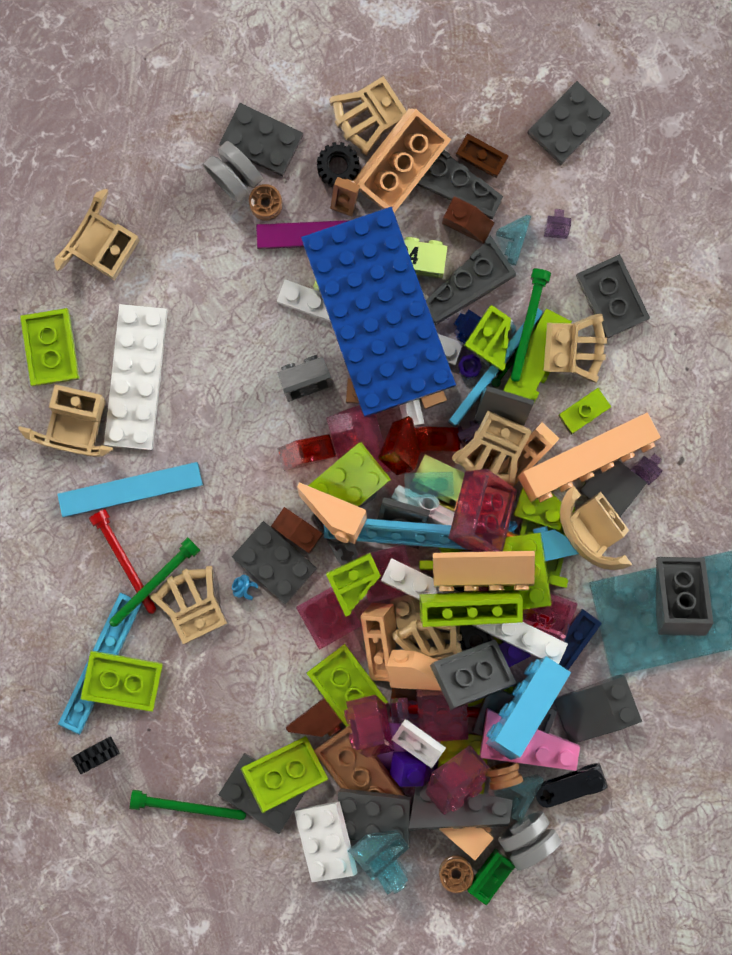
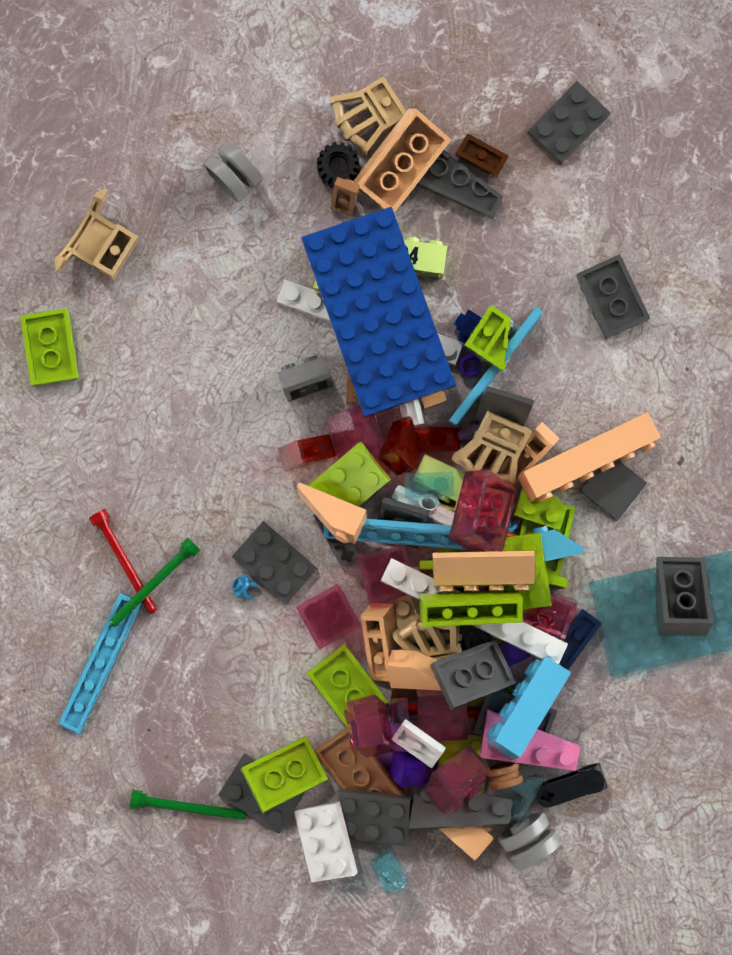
tan piece [18,384,113,457] -> none
medium azure tile [57,462,203,517] -> none
black tyre [71,736,120,775] -> none
lime plate [81,650,163,712] -> none
white plate [104,304,168,451] -> none
tan plate [149,566,227,644] -> none
dark grey plate [219,103,303,177] -> none
medium nougat wheel [249,184,282,221] -> none
magenta tile [256,220,350,249] -> none
copper slope [271,507,323,554] -> none
copper slope [286,698,342,737] -> none
lime wing [326,553,381,617] -> none
clear light blue slope [348,830,410,881] -> none
dark grey wing [426,235,516,325] -> none
medium nougat wheel [439,855,474,893] -> none
copper slope [442,196,495,244] -> none
green hinge [467,848,515,906] -> none
green hinge [491,347,518,387] -> none
clear light blue slope [496,215,531,266] -> none
lime brick [502,308,572,402] -> none
green piece [511,268,551,382] -> none
clear purple tile [544,209,571,239] -> none
tan plate [544,314,607,383] -> none
dark grey slope [554,674,642,743] -> none
lime plate [558,388,611,434] -> none
tan piece [560,486,632,570] -> none
clear purple tile [631,453,663,485] -> none

